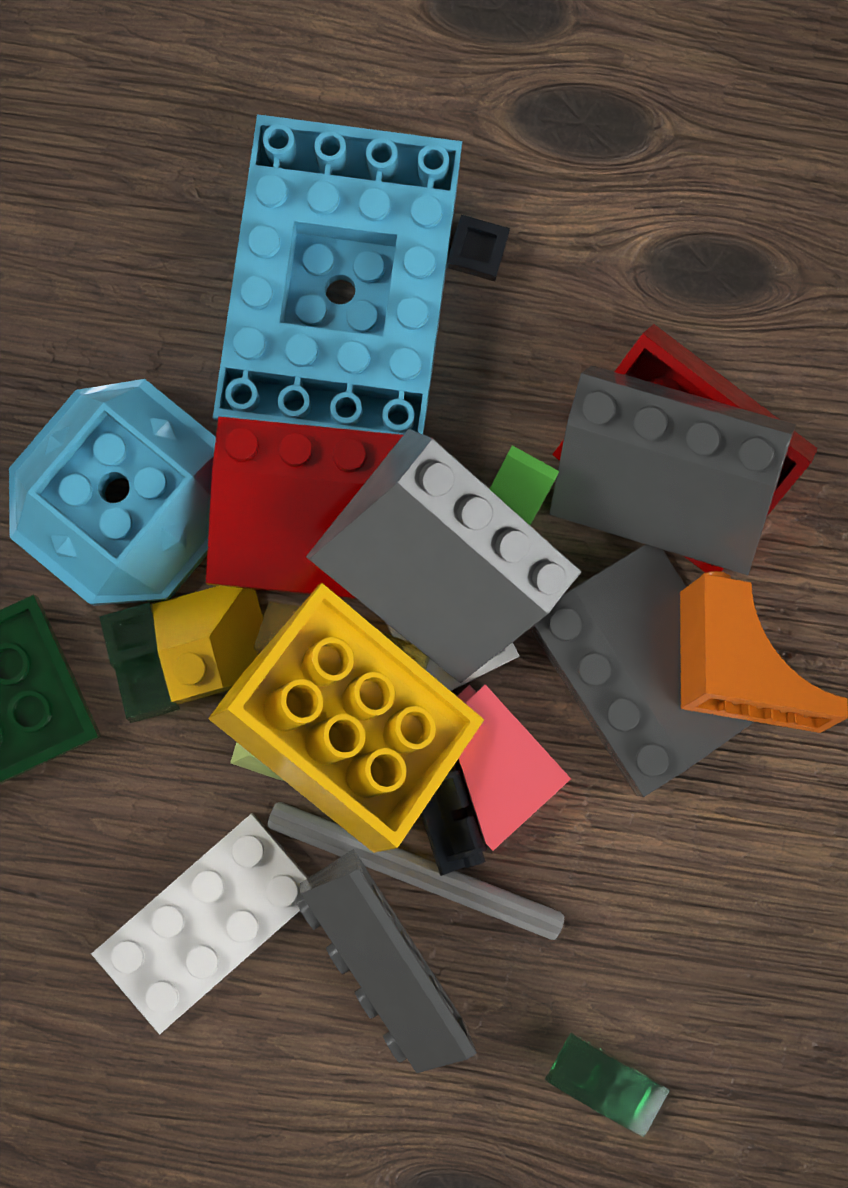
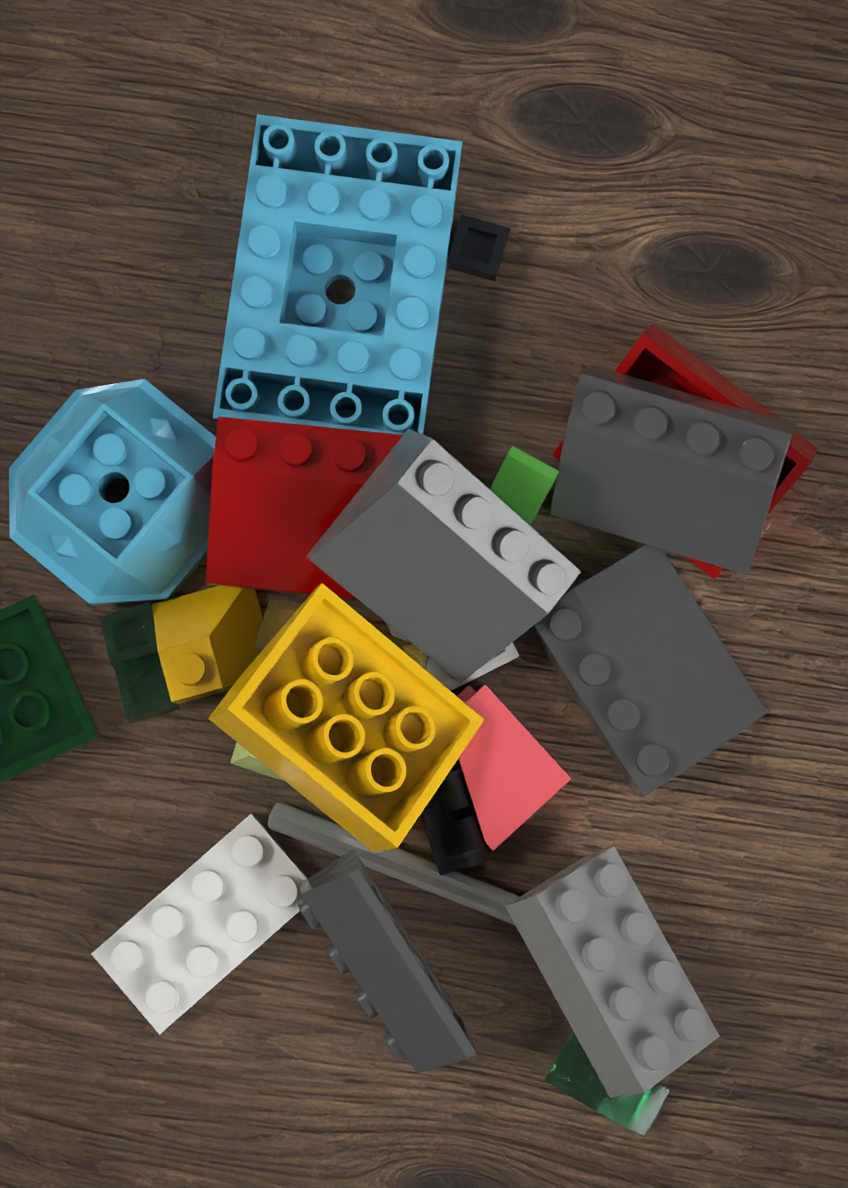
orange arch [680,571,848,733] -> none
none -> light grey brick [505,846,720,1098]

